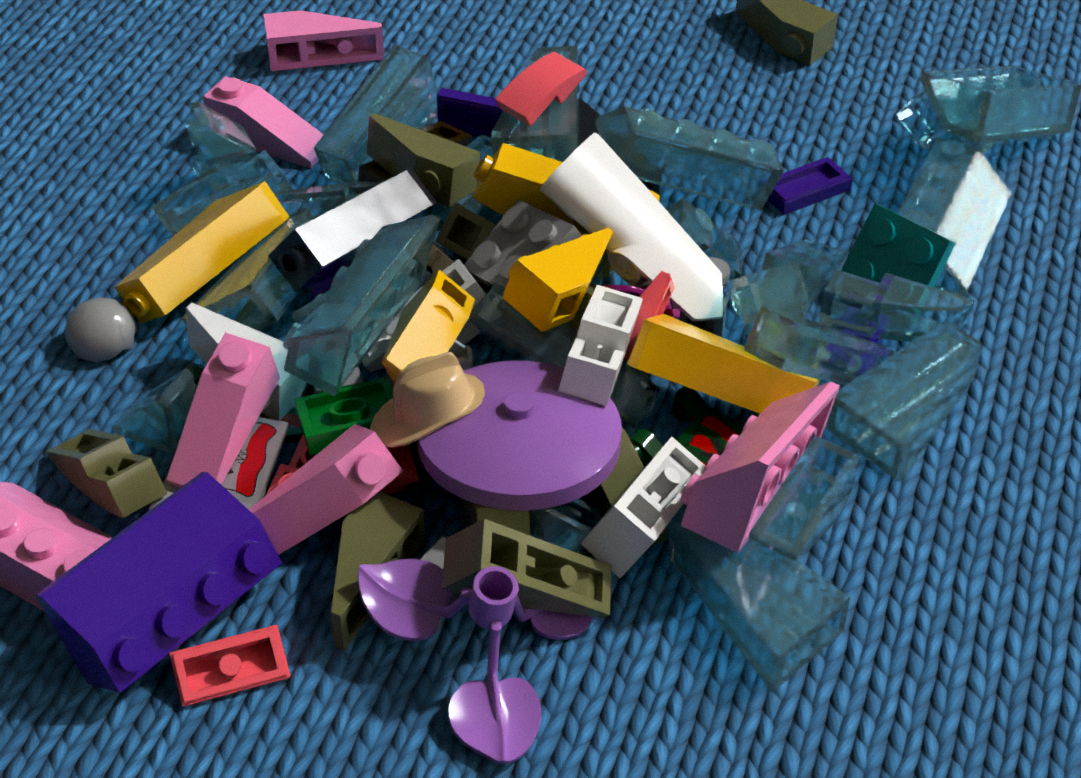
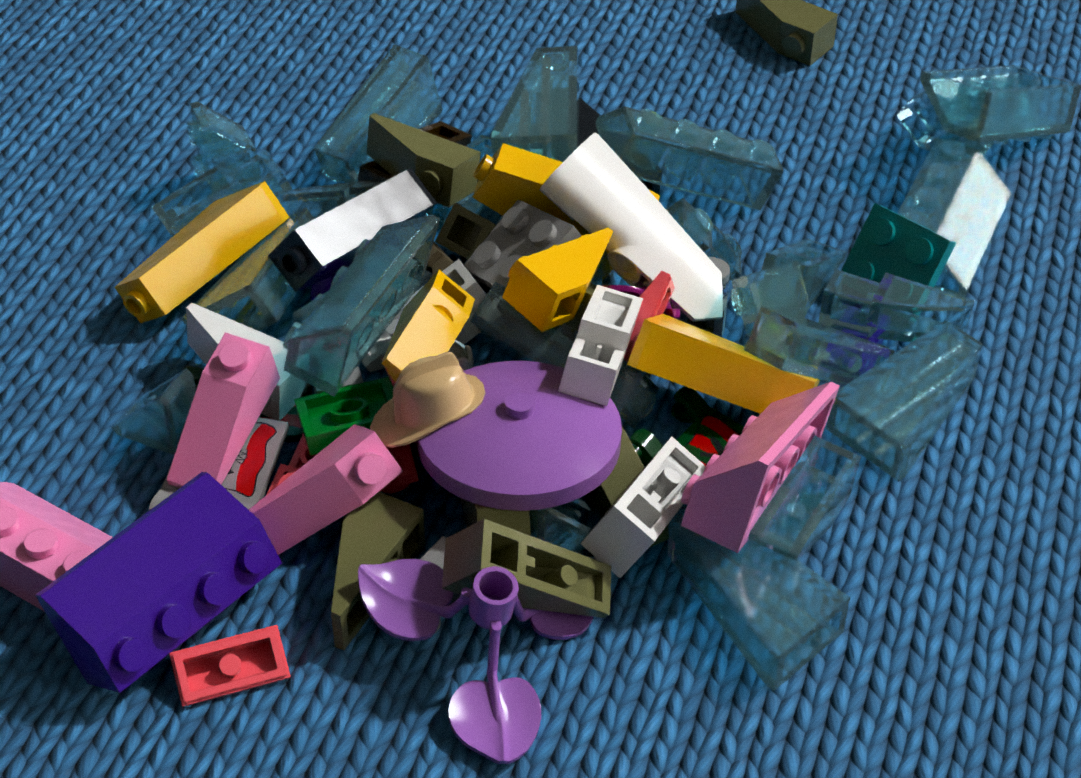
olive slope [46,429,167,518] -> none
light grey hair [65,297,138,363] -> none
bright pink slope [203,76,332,168] -> none
bright pink slope [263,10,384,71] -> none
dark purple tile [436,87,517,144] -> none
coral slope [495,52,587,127] -> none
dark purple tile [760,157,853,215] -> none

